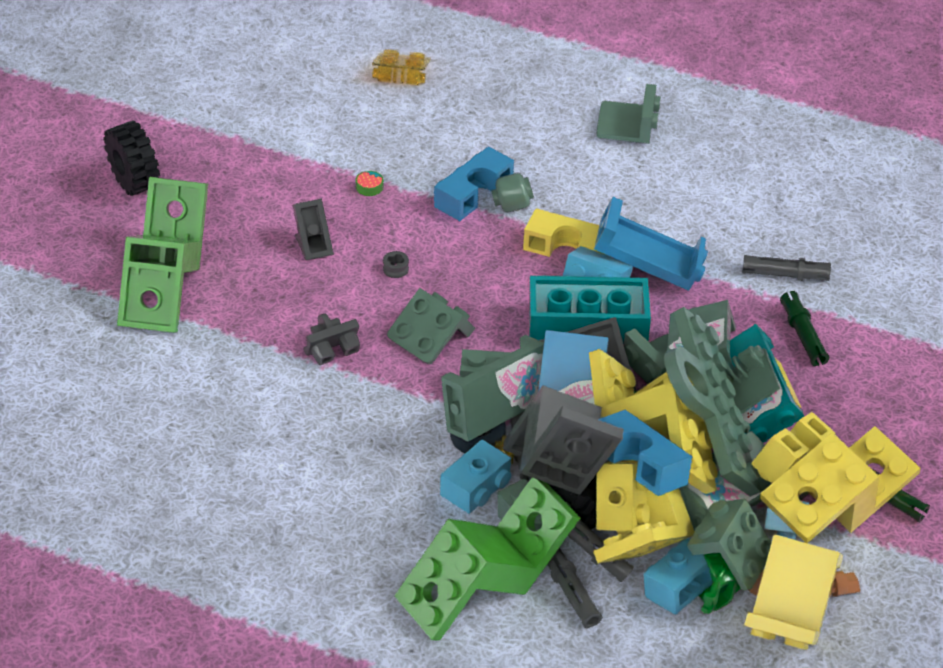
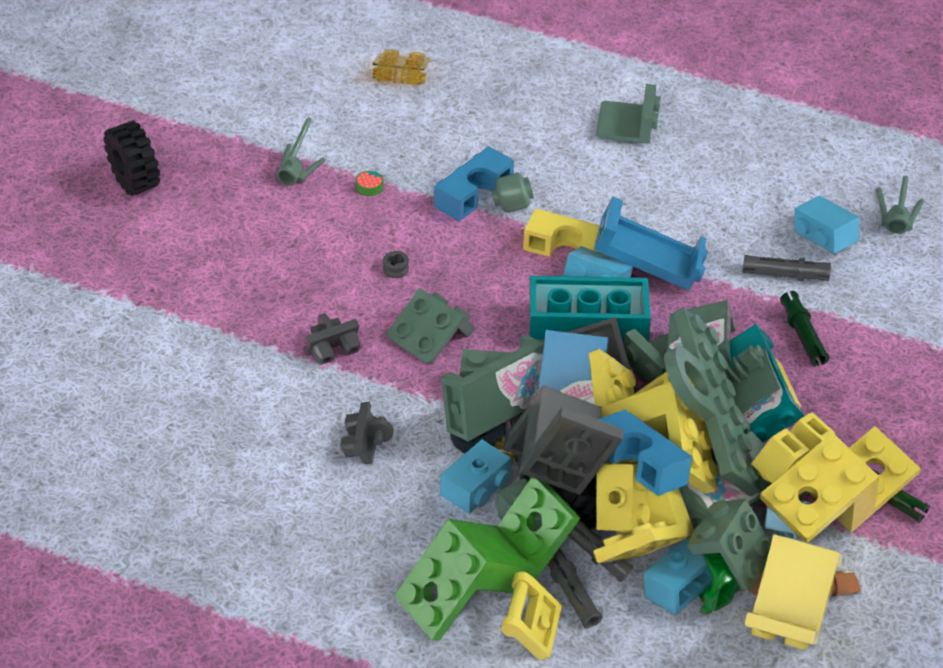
bright green bracket [117,177,208,333] -> none
dark grey slope [292,198,334,261] -> none
none -> sand green plant [275,117,325,185]
none -> dark grey hips [340,401,394,464]
none -> light yellow plate [501,572,562,661]
none -> medium azure brick [794,195,859,254]
none -> sand green plant [876,175,924,234]

